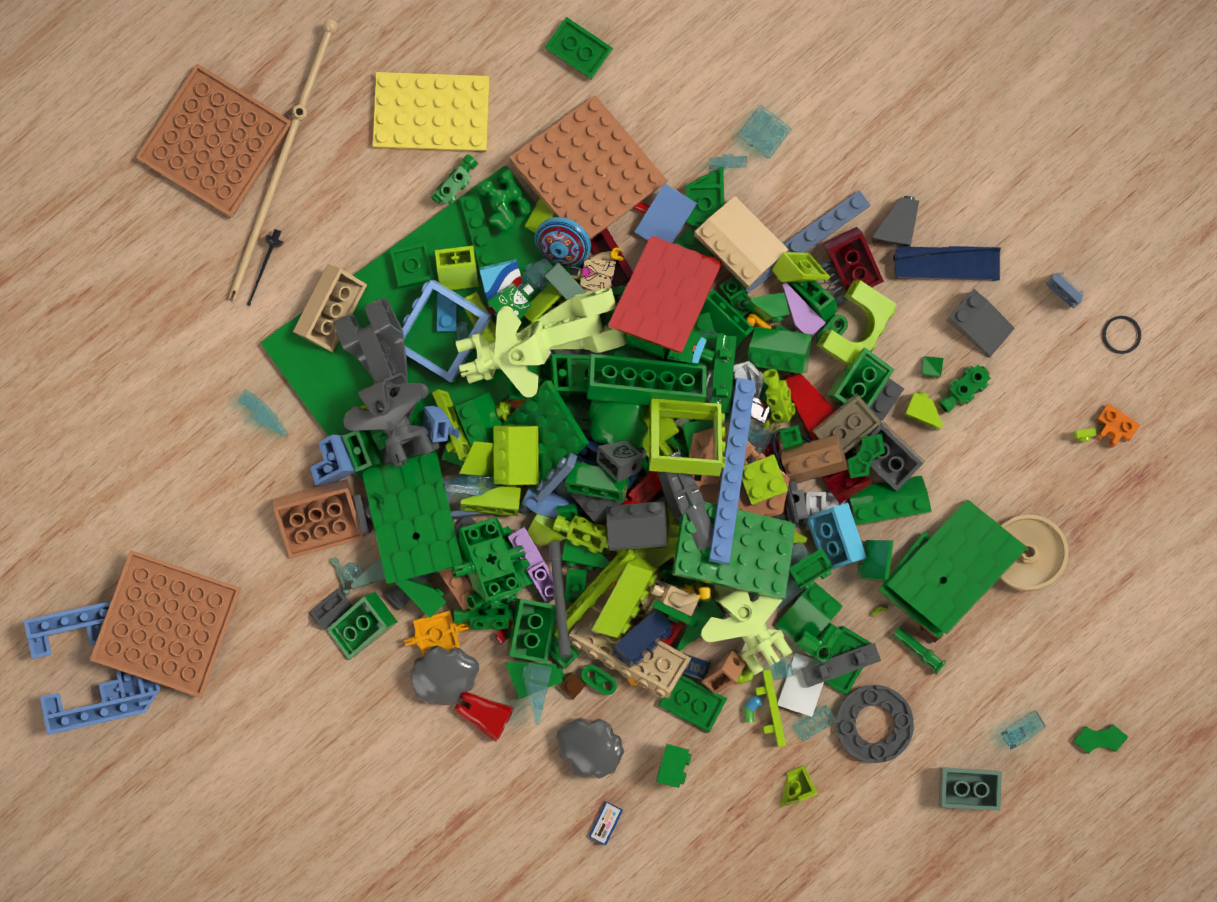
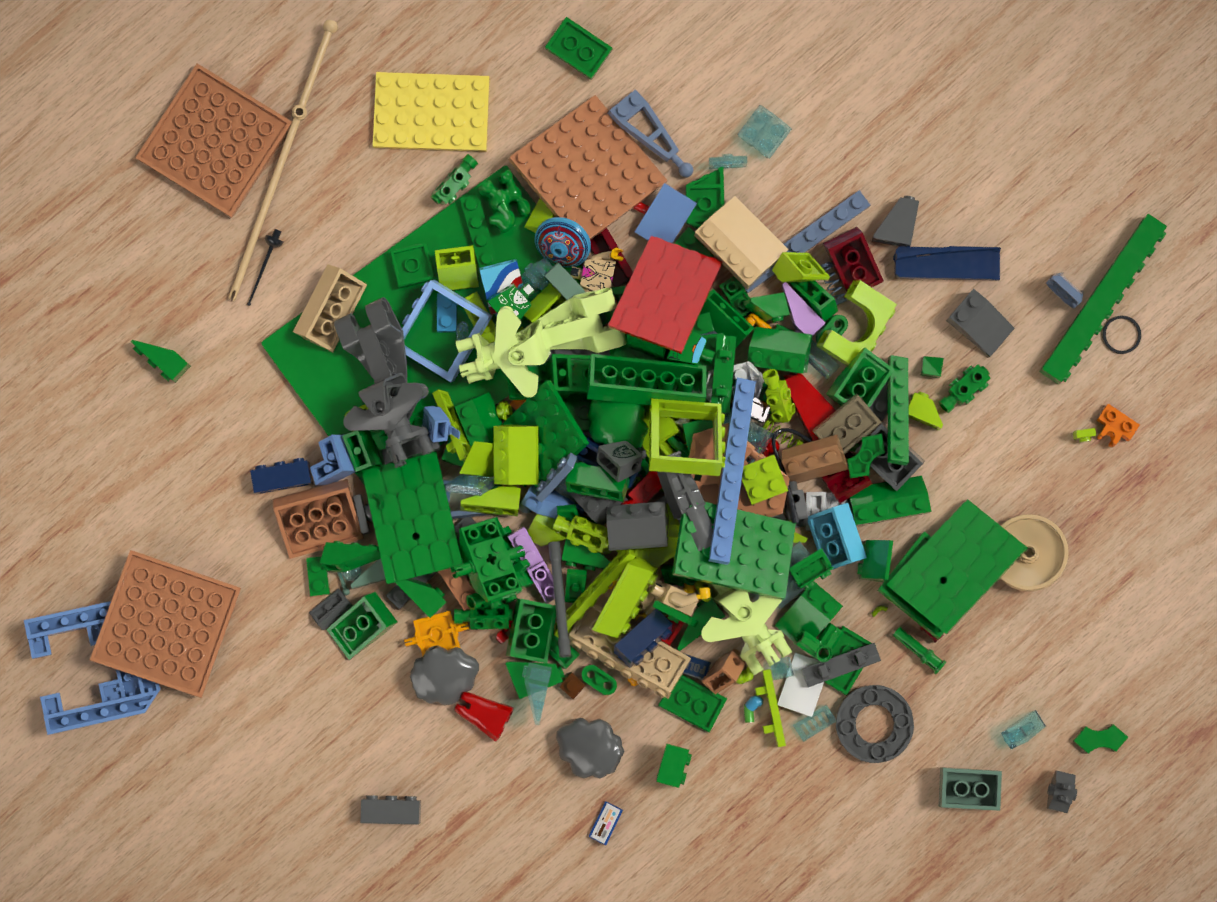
clear light blue slope [238,389,289,437] -> none
green plate [780,425,804,450] -> none
lime slope [780,765,818,808] -> none
none -> green slope [131,340,191,383]
none -> dark blue brick [250,458,313,495]
none -> green plate [306,556,330,597]
none -> green slope [320,541,381,573]
none -> dark grey brick [360,795,421,825]
none -> sand blue plate [608,89,694,178]
none -> clear light blue tile [809,340,840,380]
none -> green plate [888,355,909,466]
none -> green brick [1039,214,1167,384]
none -> dark grey hinge [1047,770,1077,813]

